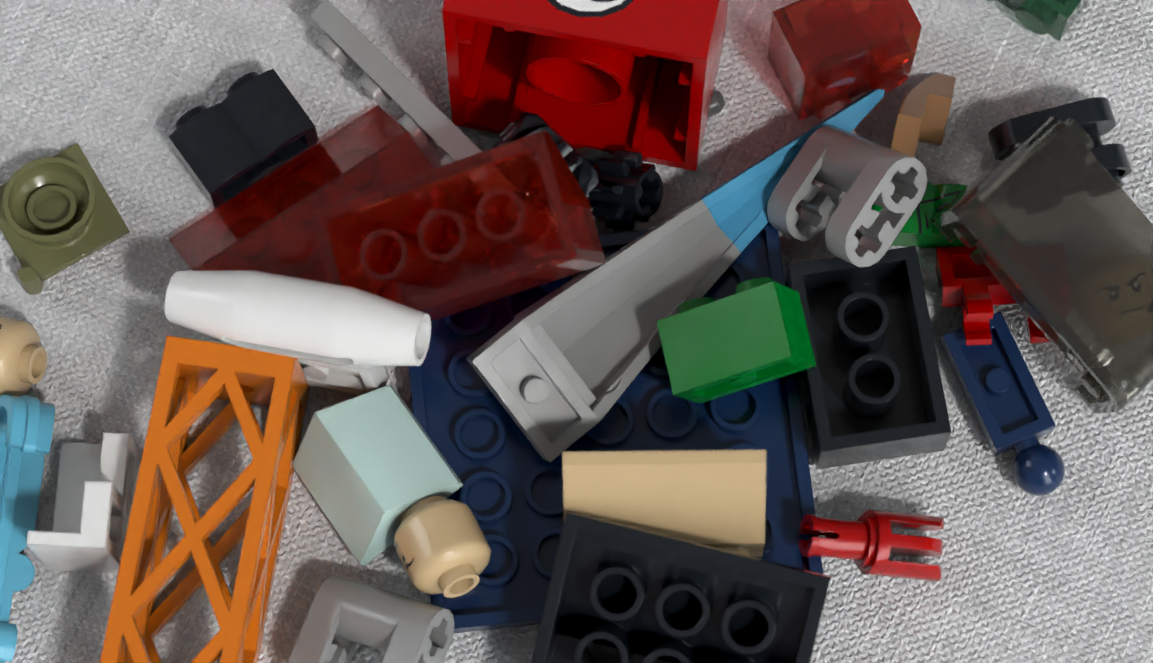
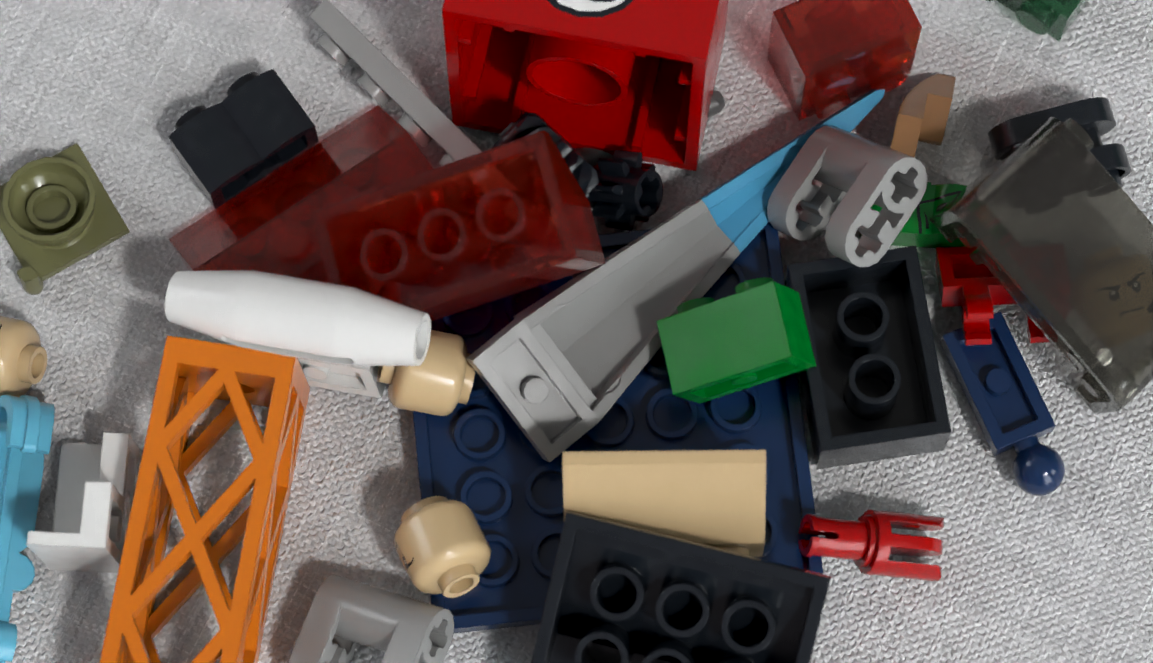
light aqua slope [293,385,463,566] -> none
none -> tan head [377,330,475,416]

